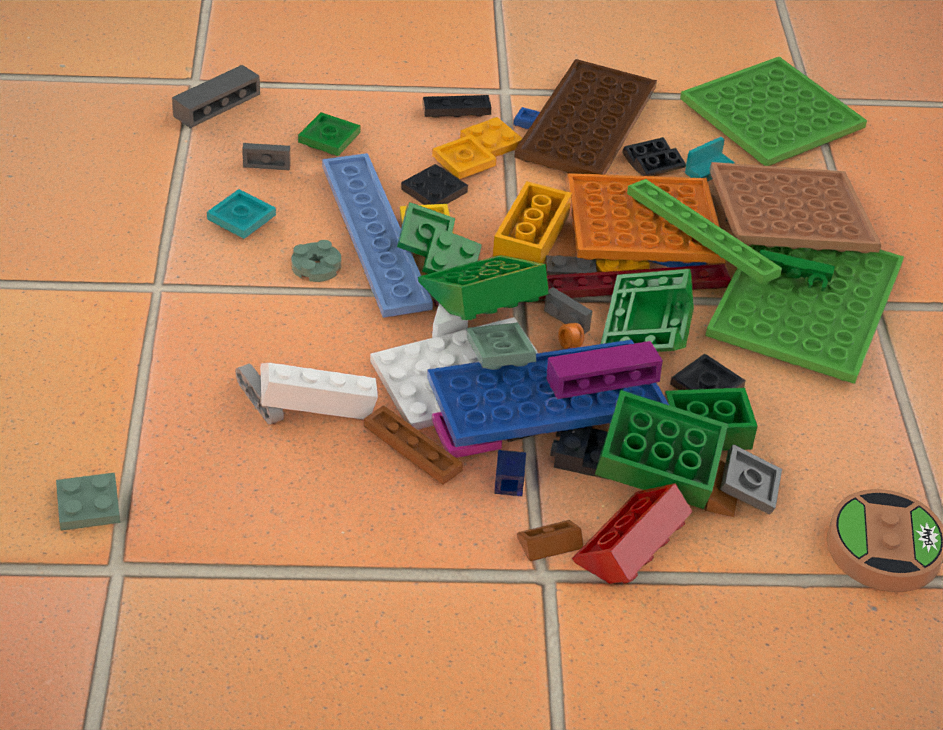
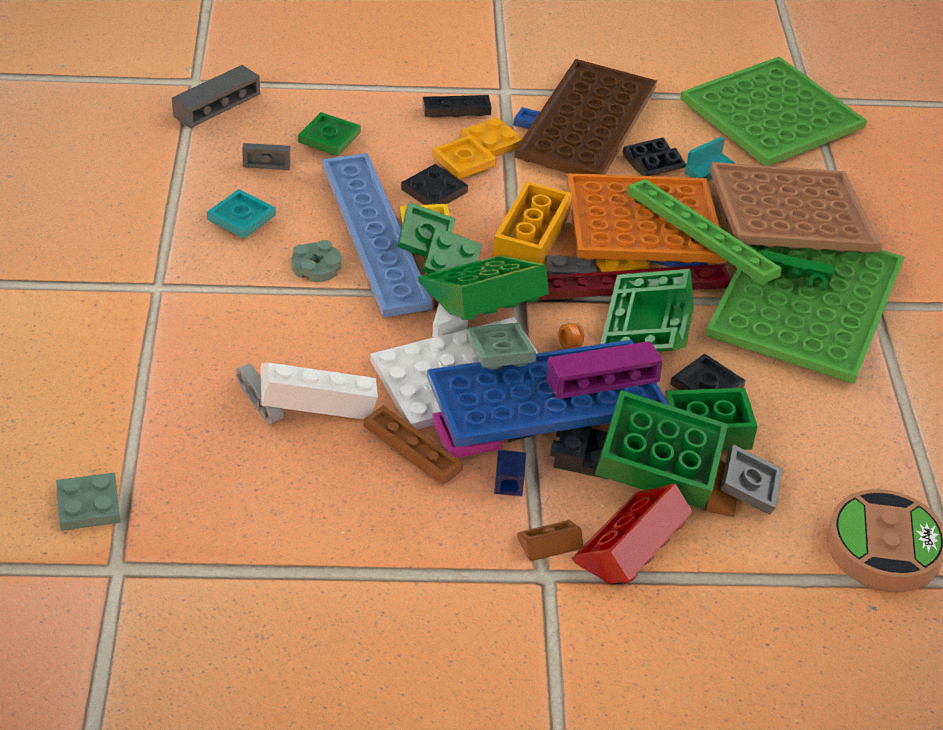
dark grey plate [544,287,592,334] -> none

